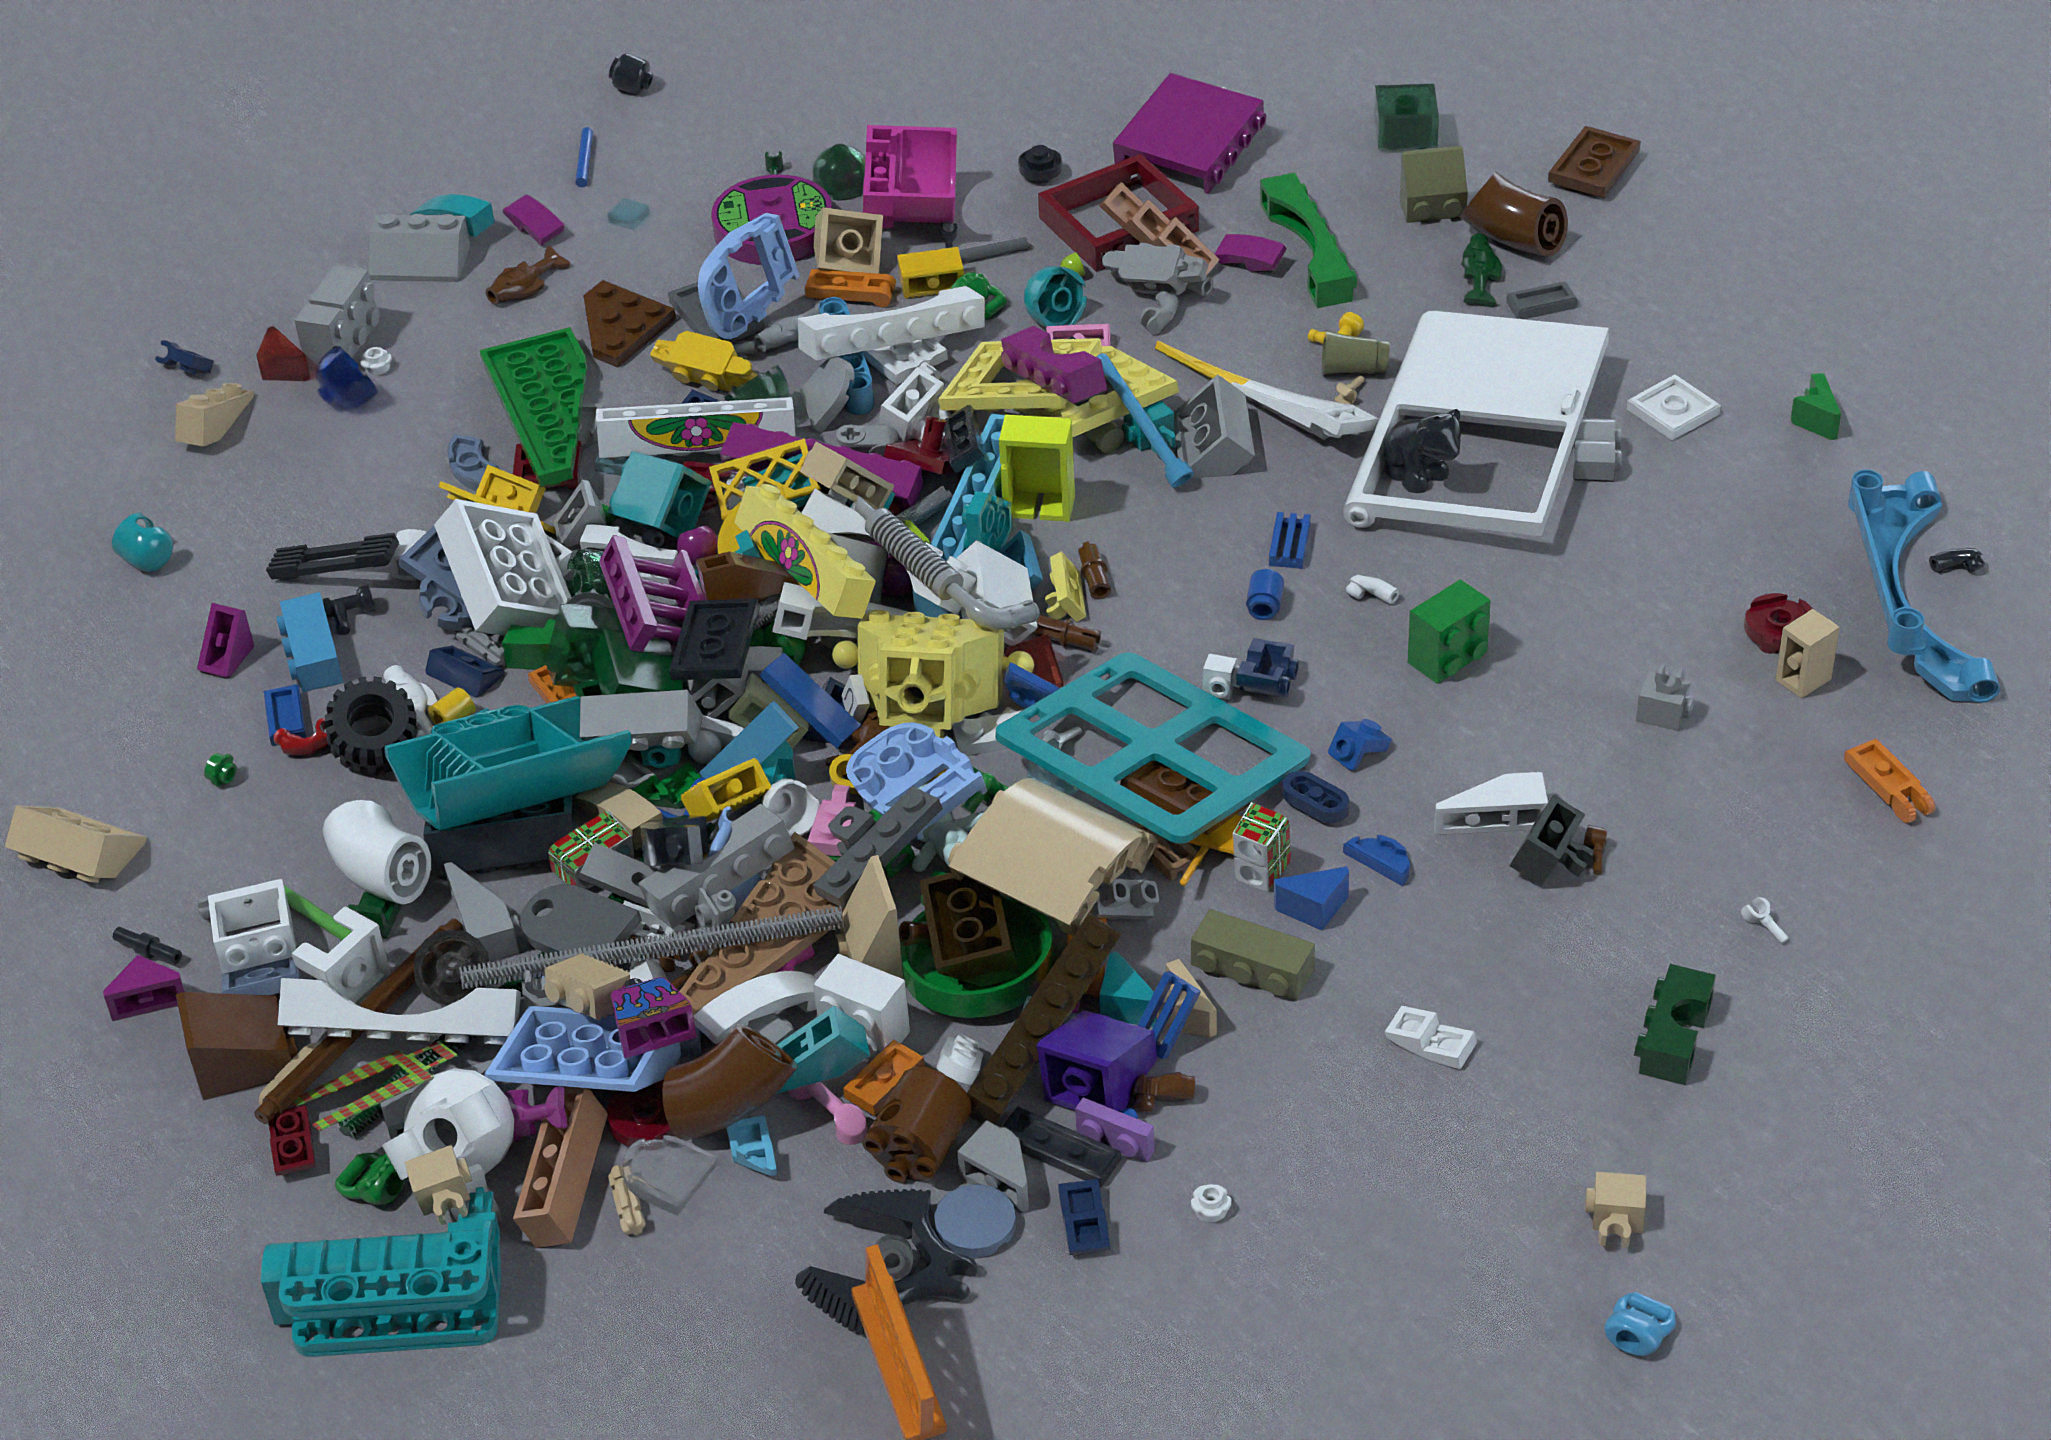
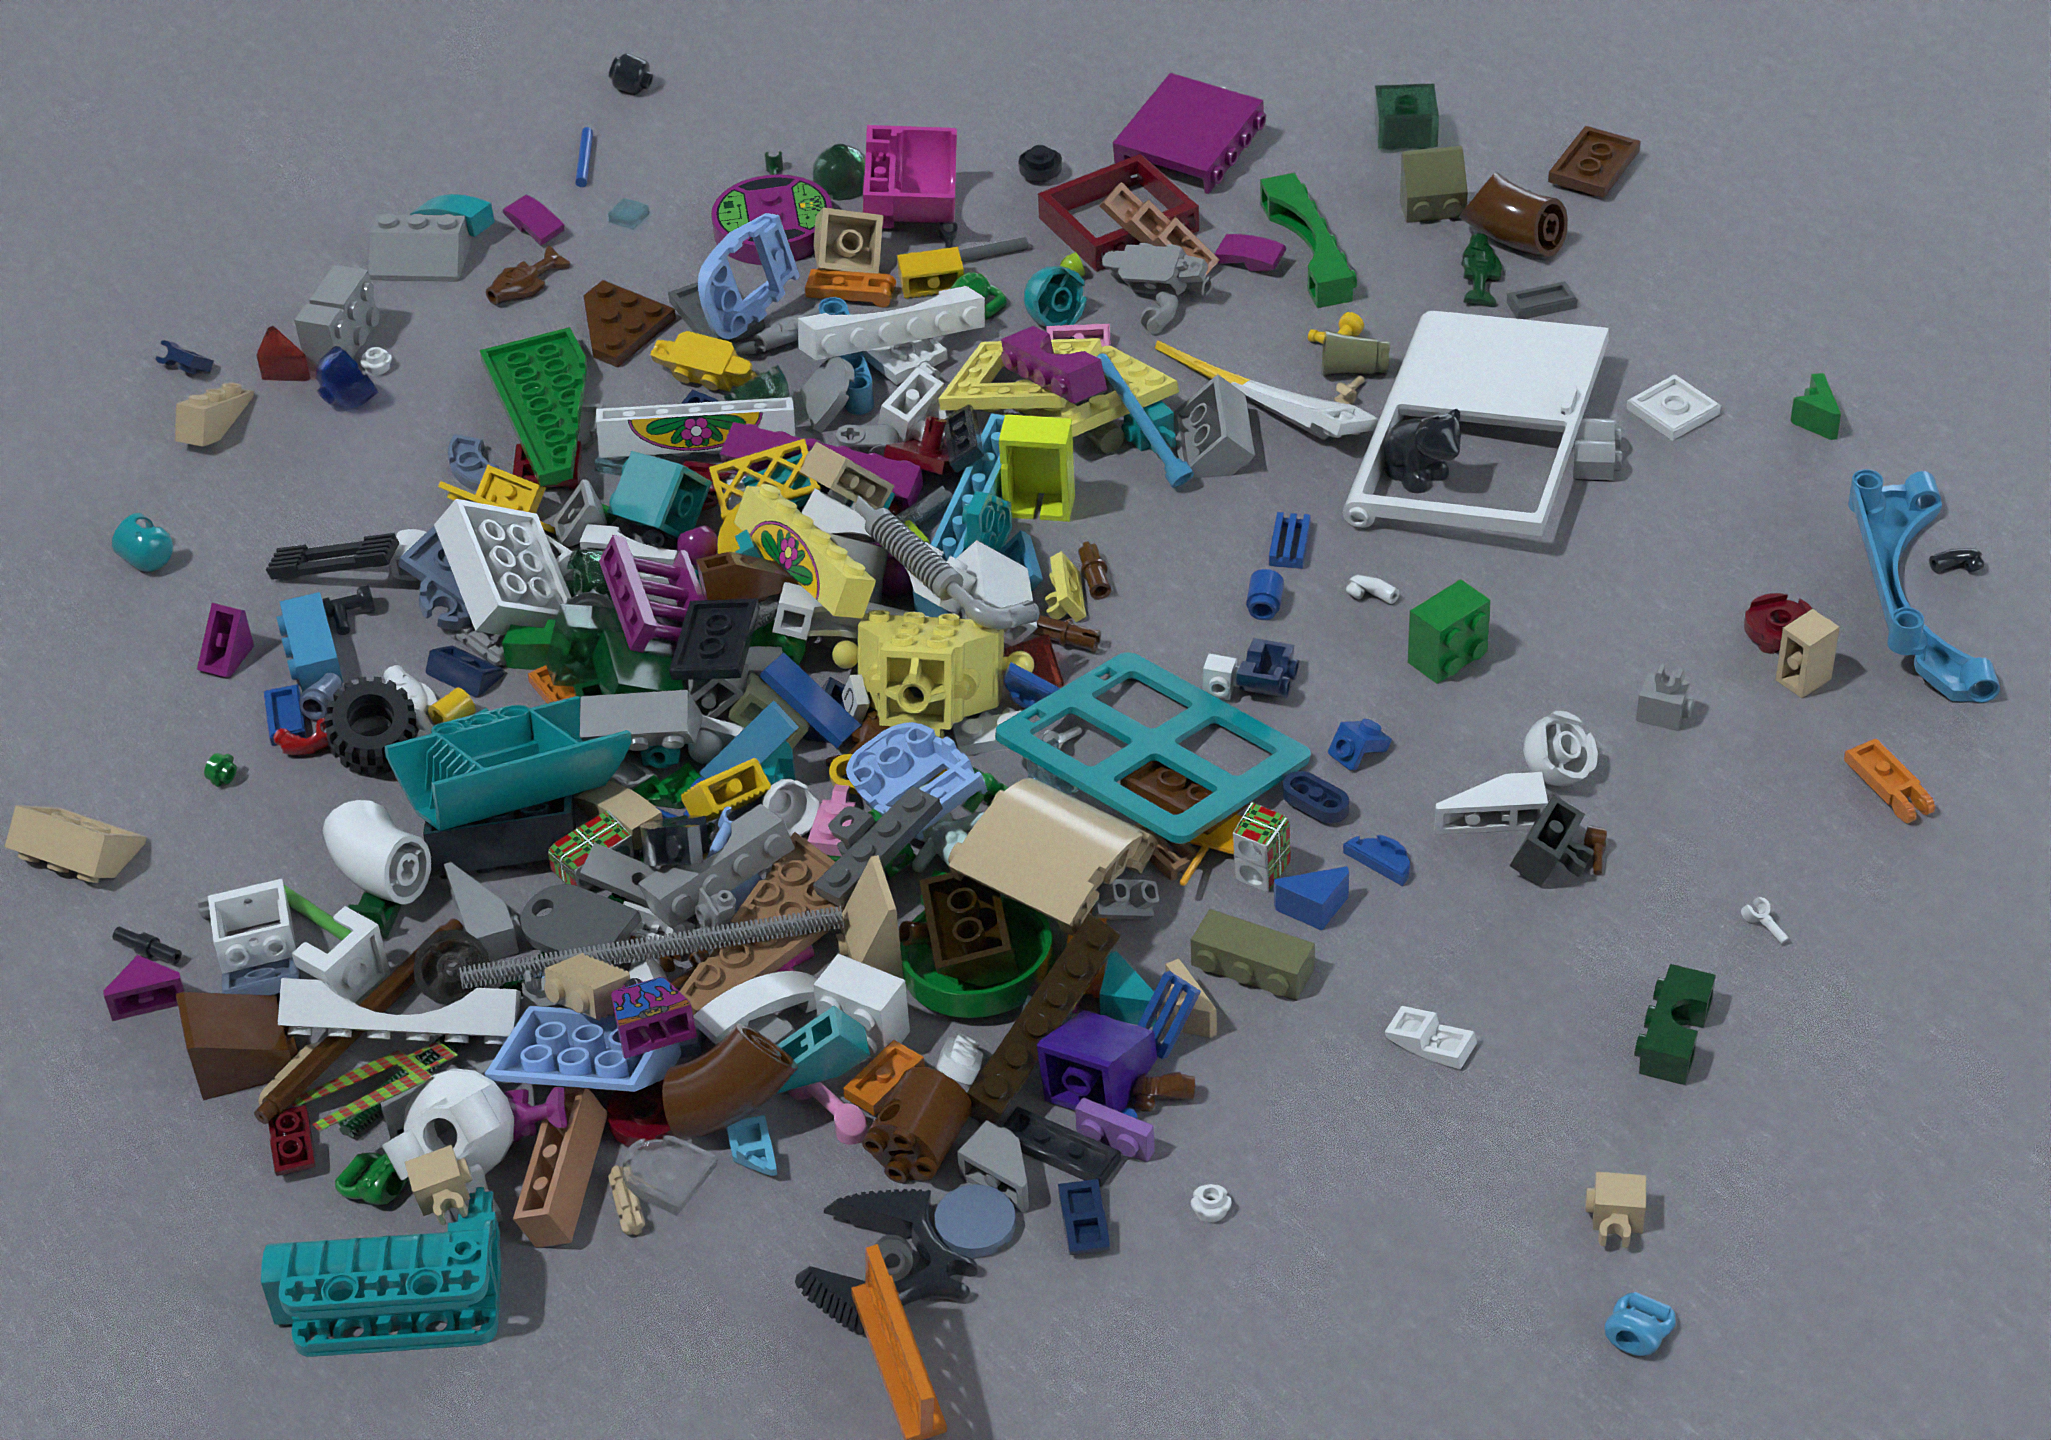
none -> sand blue cone [300,673,342,720]
none -> white cylinder [1523,711,1598,786]

